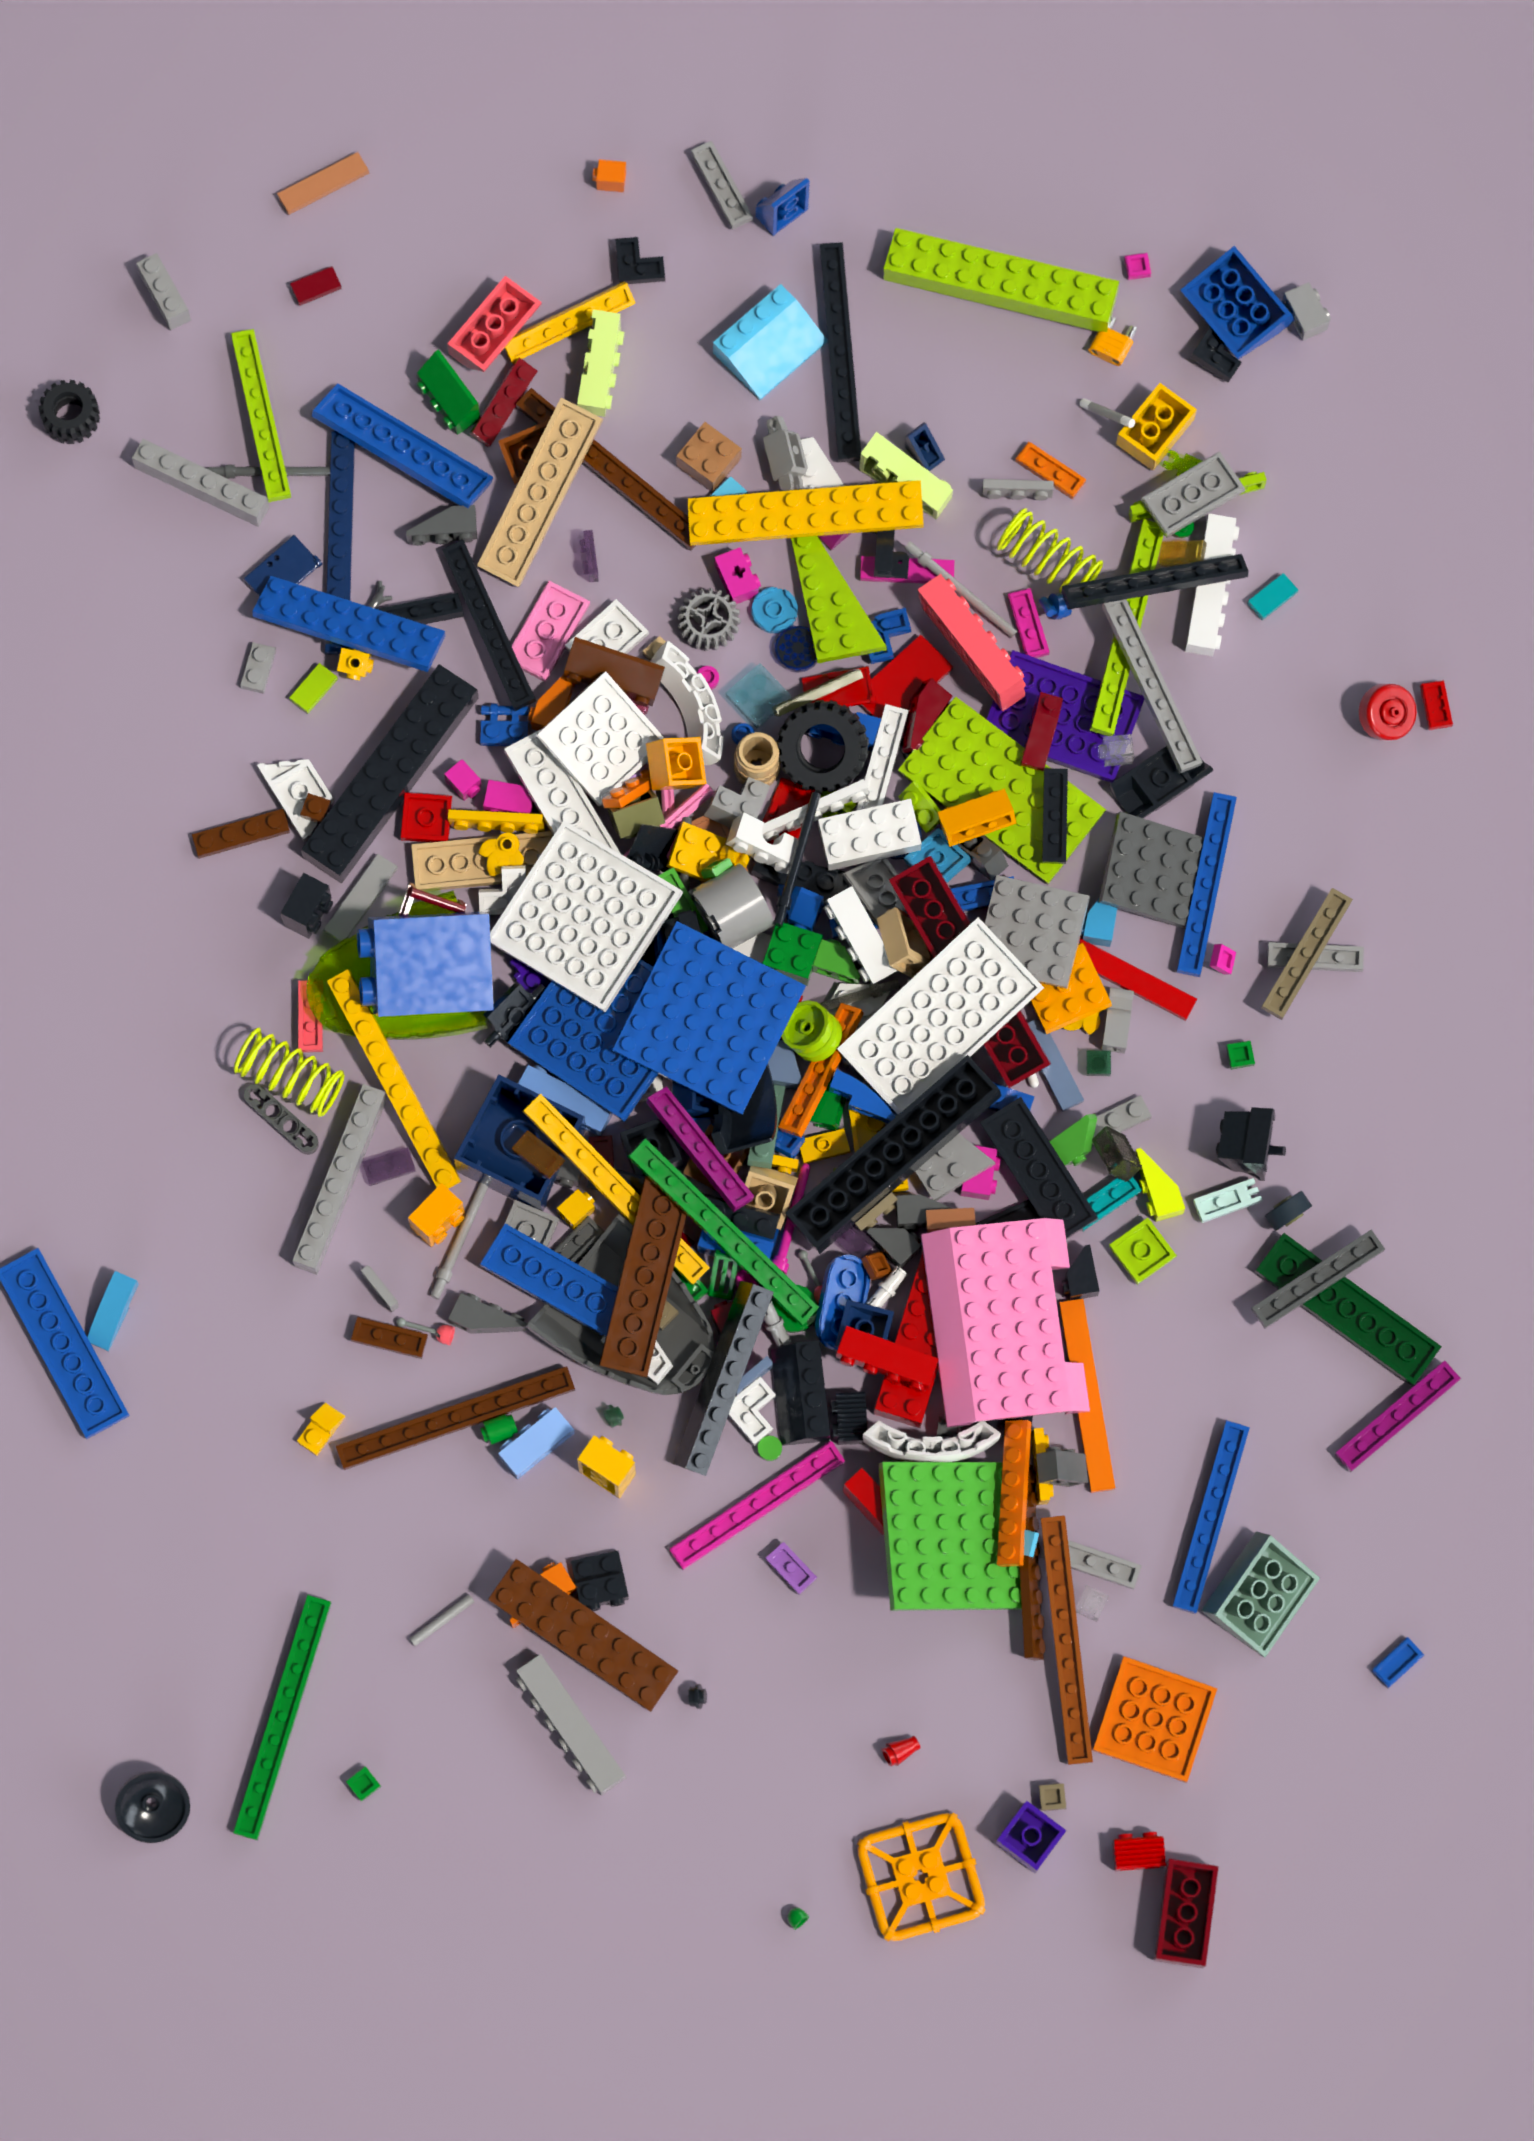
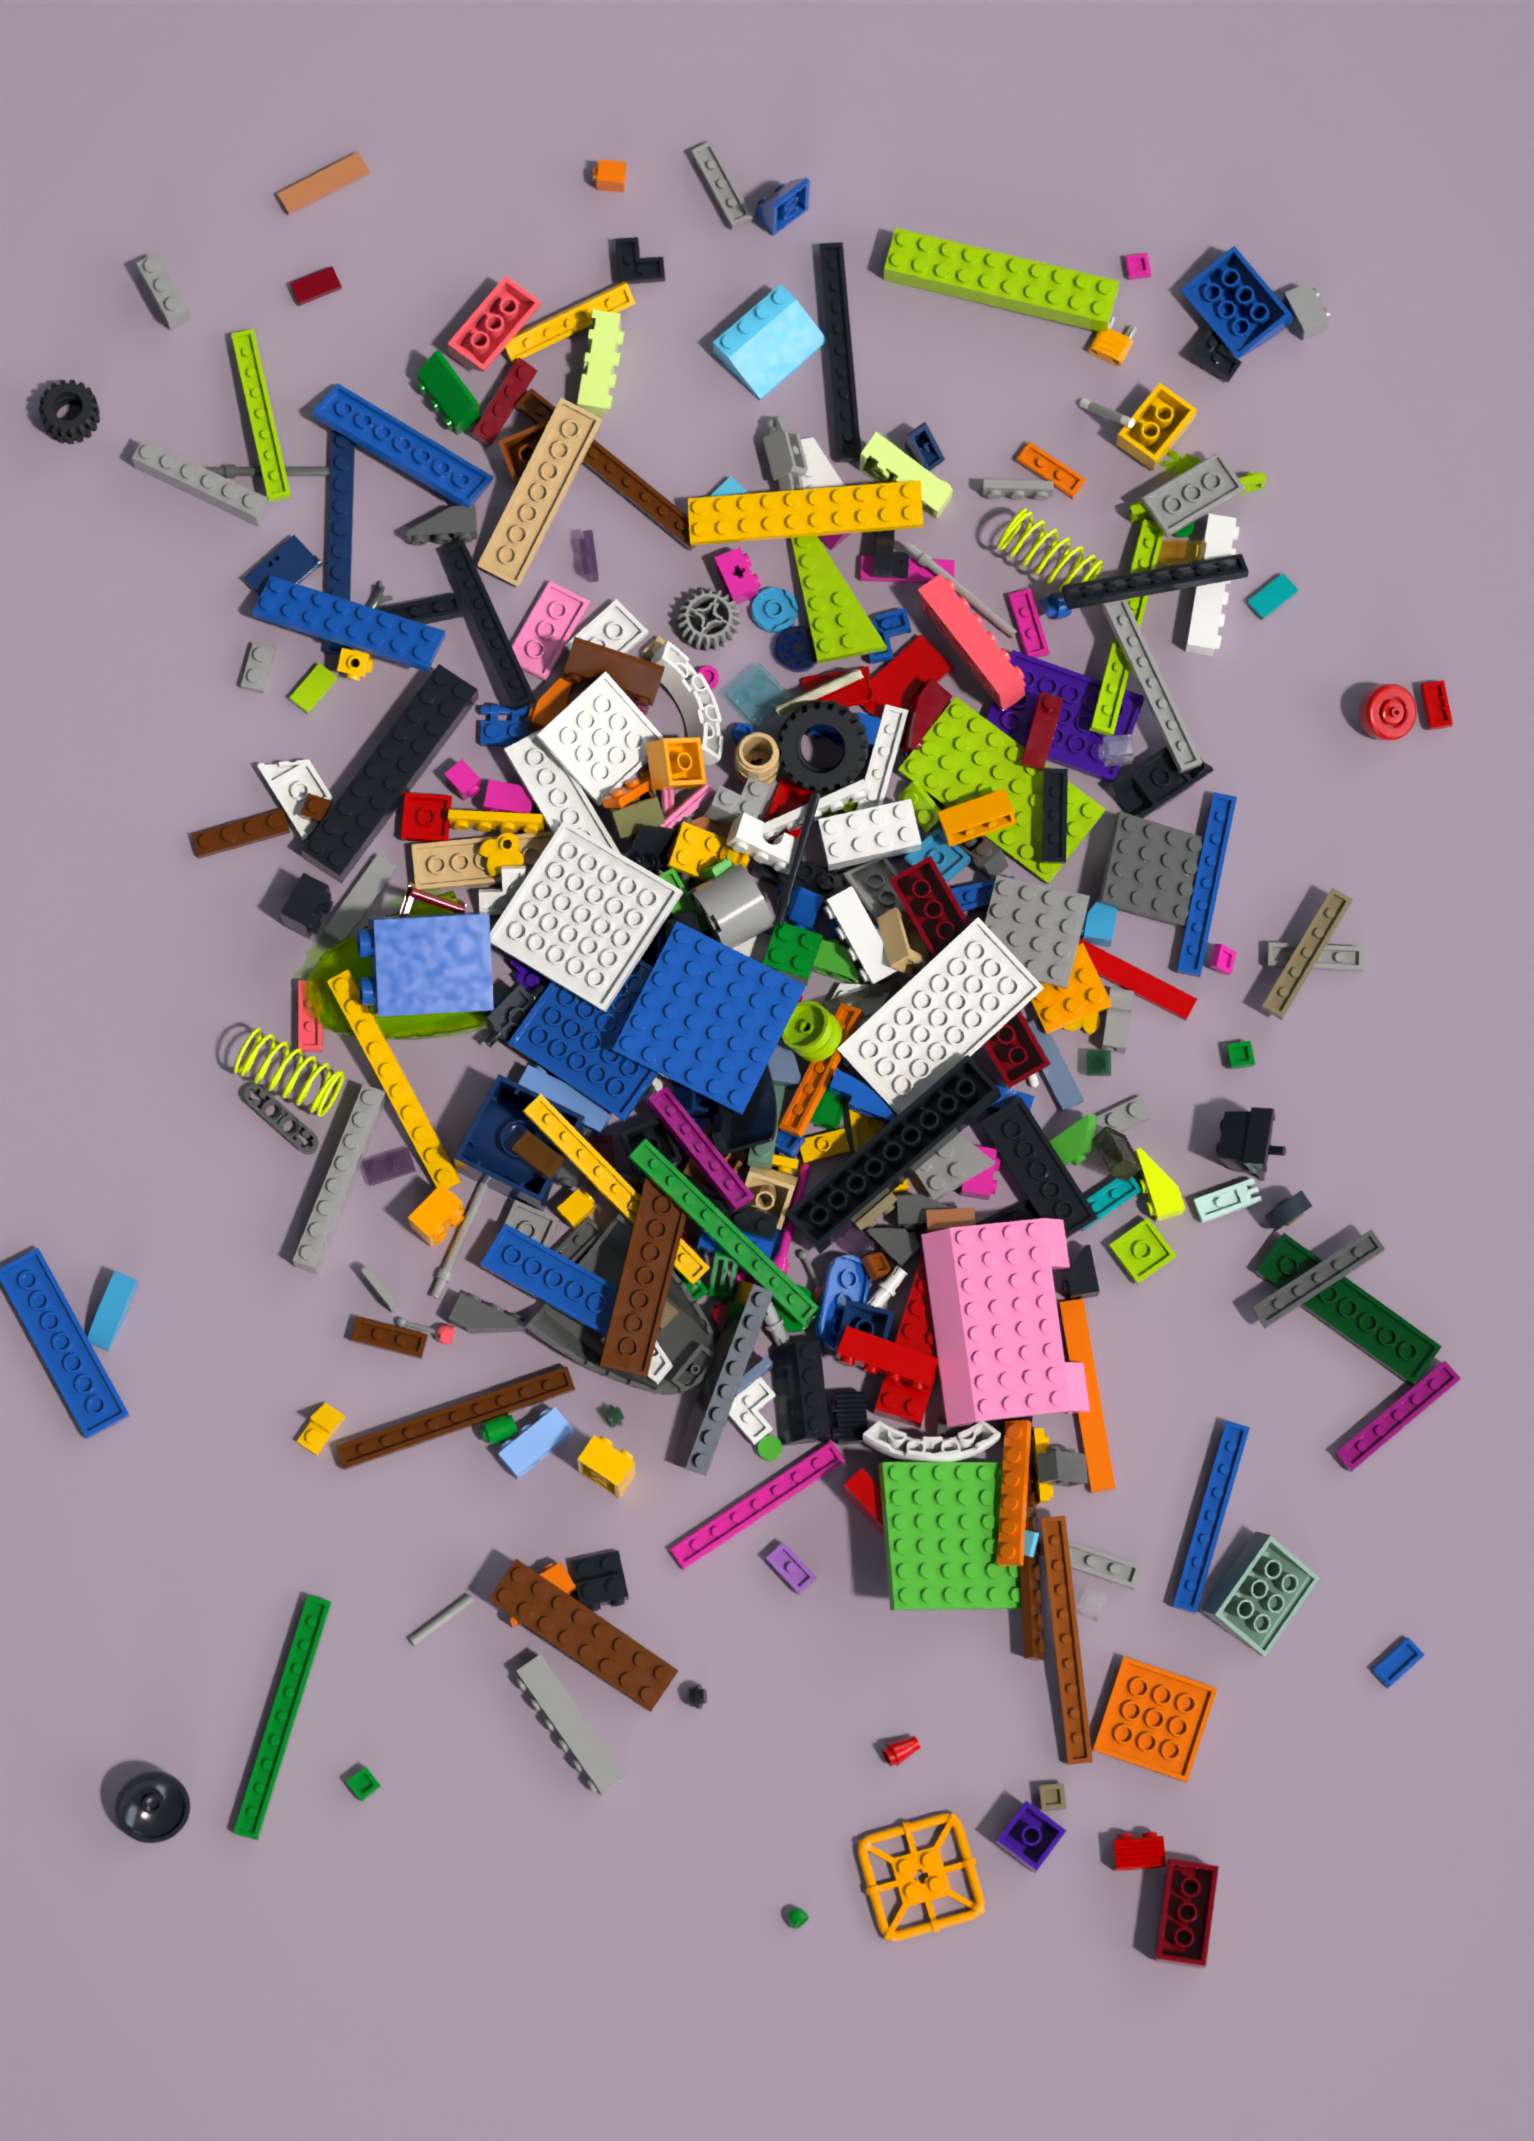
medium nougat brick [676,422,742,492] -> none

